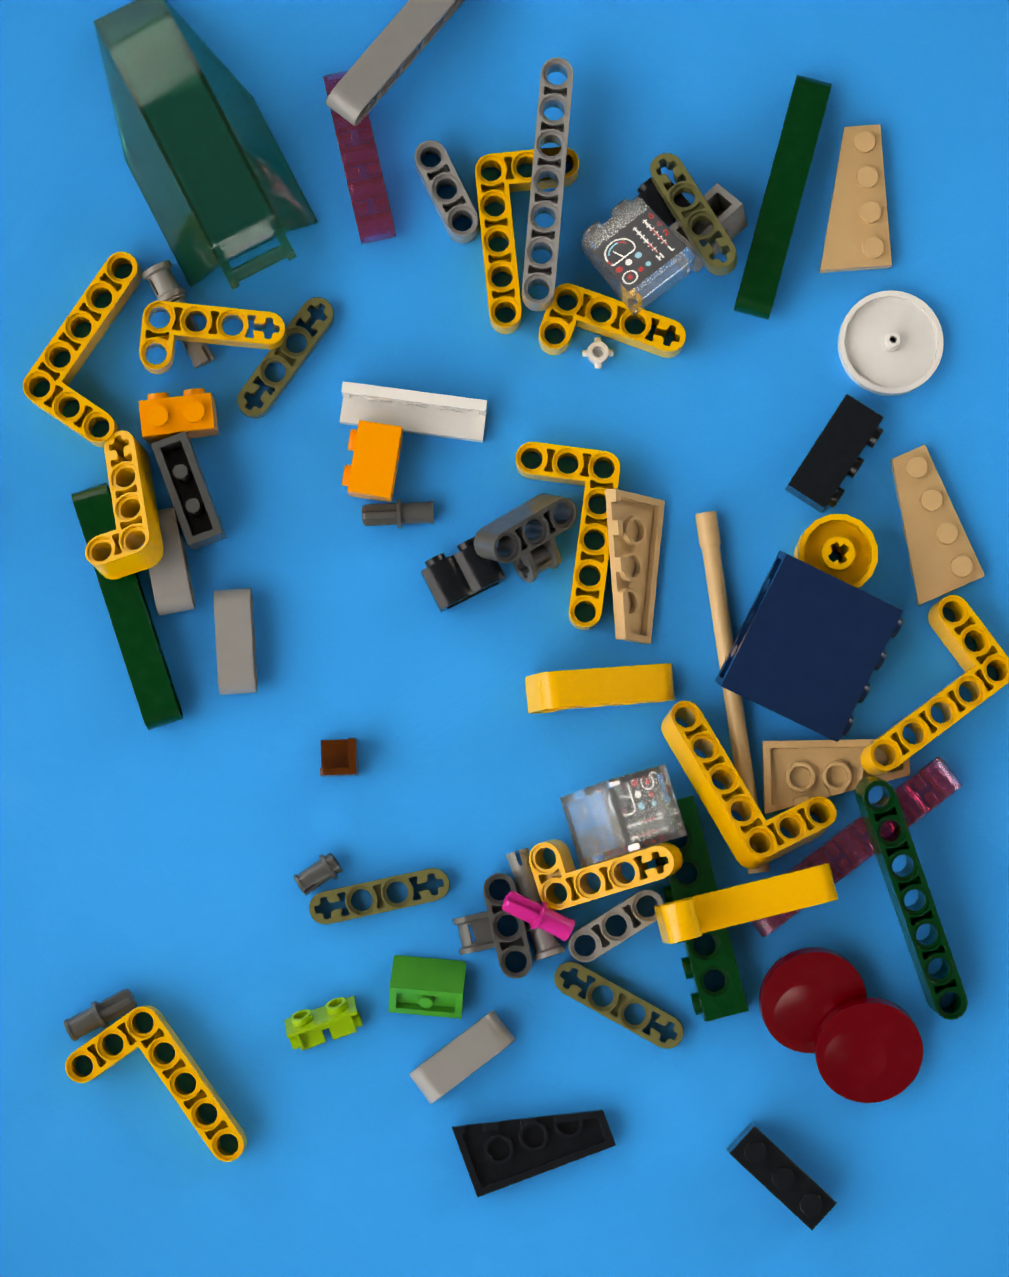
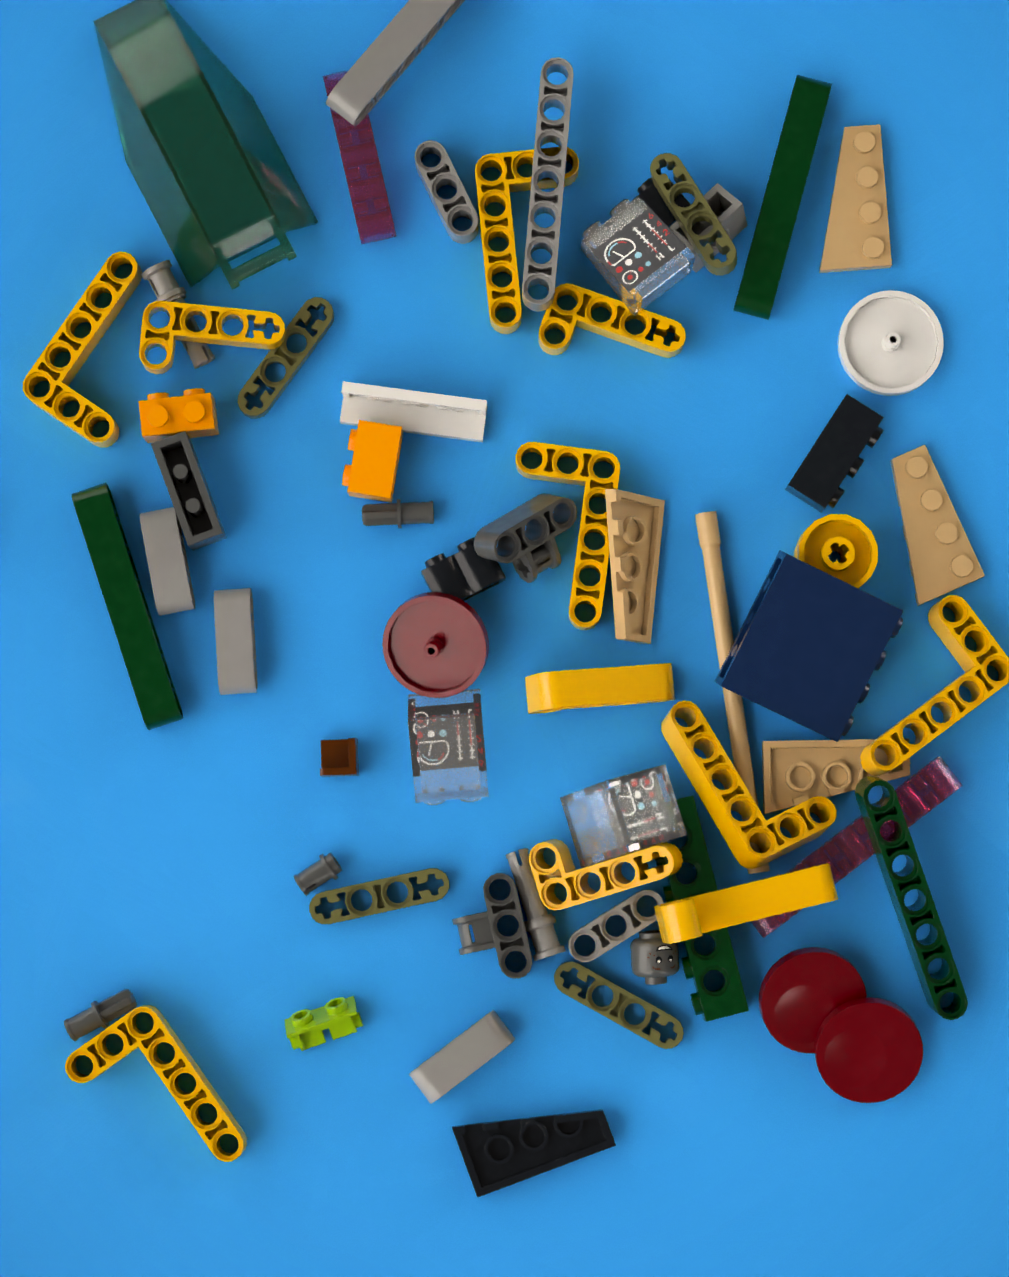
yellow beam [85,430,164,580] -> none
bright green panel [388,955,466,1019] -> none
dark pink axle [502,891,575,942] -> none
white piece [582,337,614,369] -> none
black brick [726,1123,837,1230] -> none
none -> dark red piece [382,592,489,698]
none -> clear slope [408,689,489,805]
none -> dark grey head [630,930,679,985]

